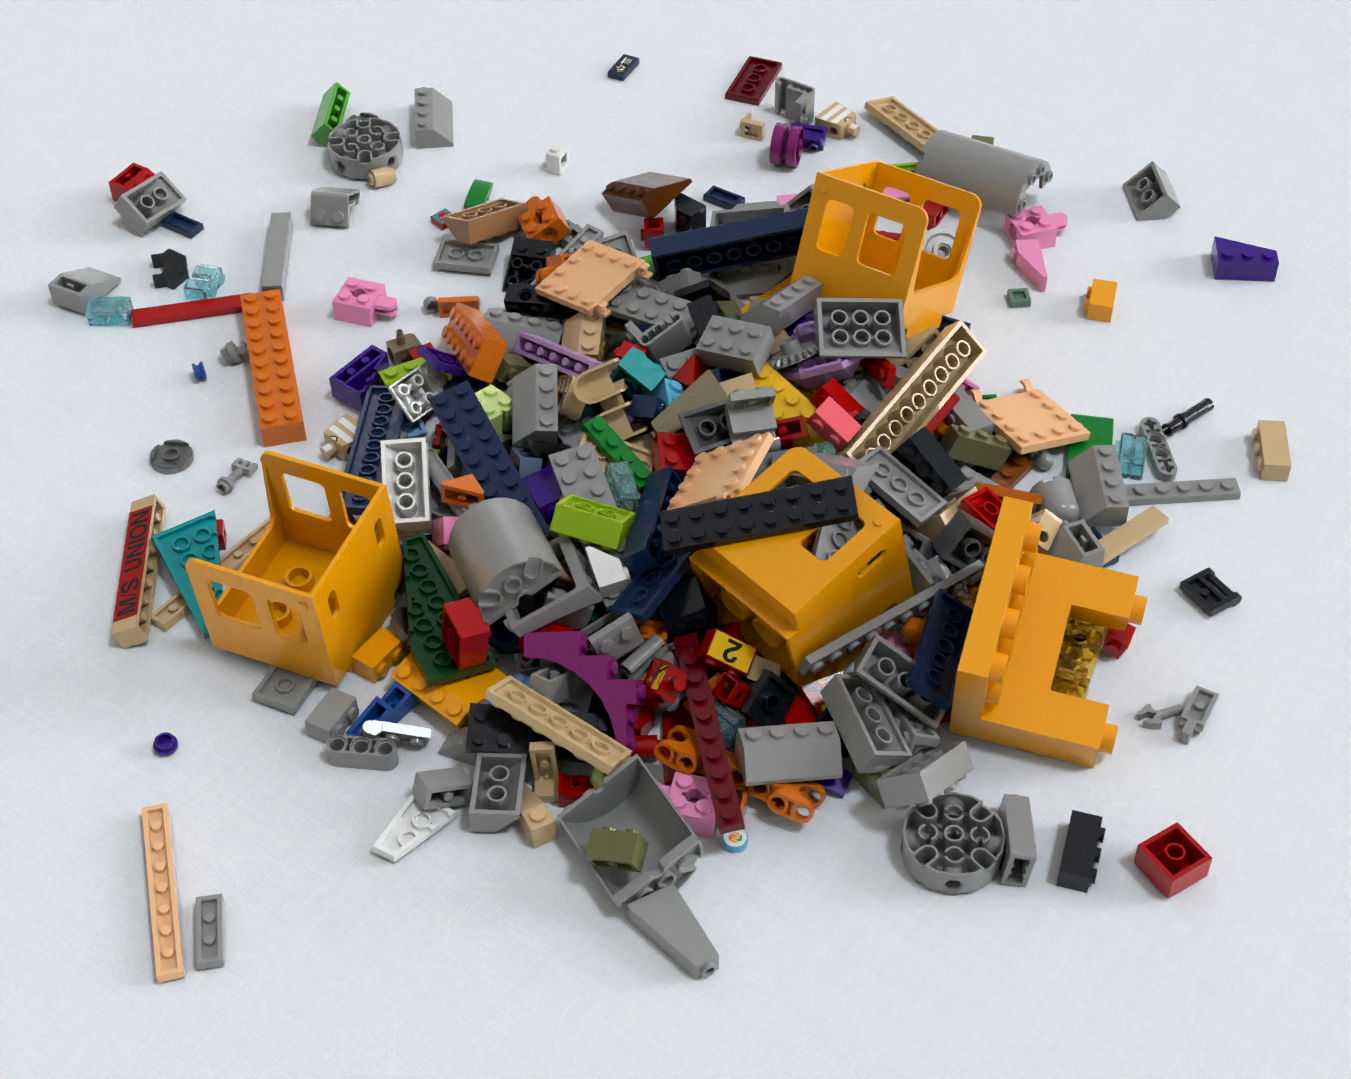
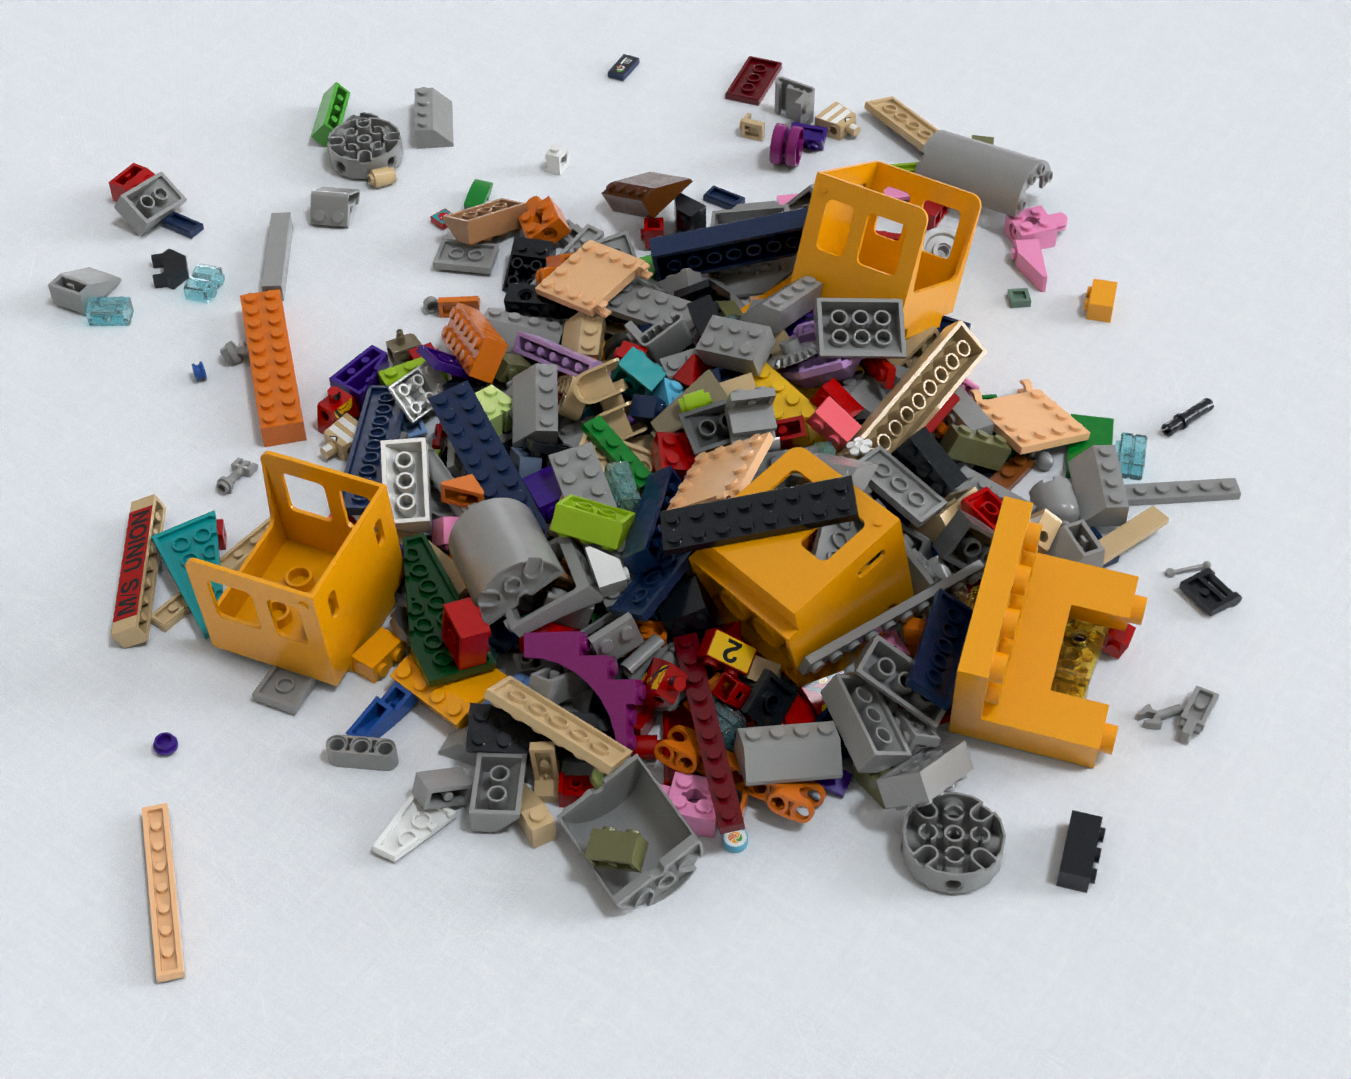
red tile [131,293,248,328] -> none
flat silver tile [150,439,194,474] -> none
light grey plate [196,893,225,969] -> none
light grey brick [305,687,359,744] -> none
bright pink brick [332,277,398,327] -> none
hinge [360,720,432,746] -> none
light grey slope [627,883,719,980] -> none
orange plate [974,482,1043,508] -> none
light grey slope [999,794,1037,887] -> none
light grey slope [1123,161,1181,221] -> none
red brick [1133,822,1212,899] -> none
light grey beam [1139,417,1178,482] -> none
dark purple wedge [1210,236,1279,282] -> none
tan brick [1252,420,1291,482] -> none
none -> red torso [317,386,360,435]
none -> lime brick [678,389,712,413]
none -> white plant [846,437,872,456]
none -> light grey hinge [1165,561,1211,578]

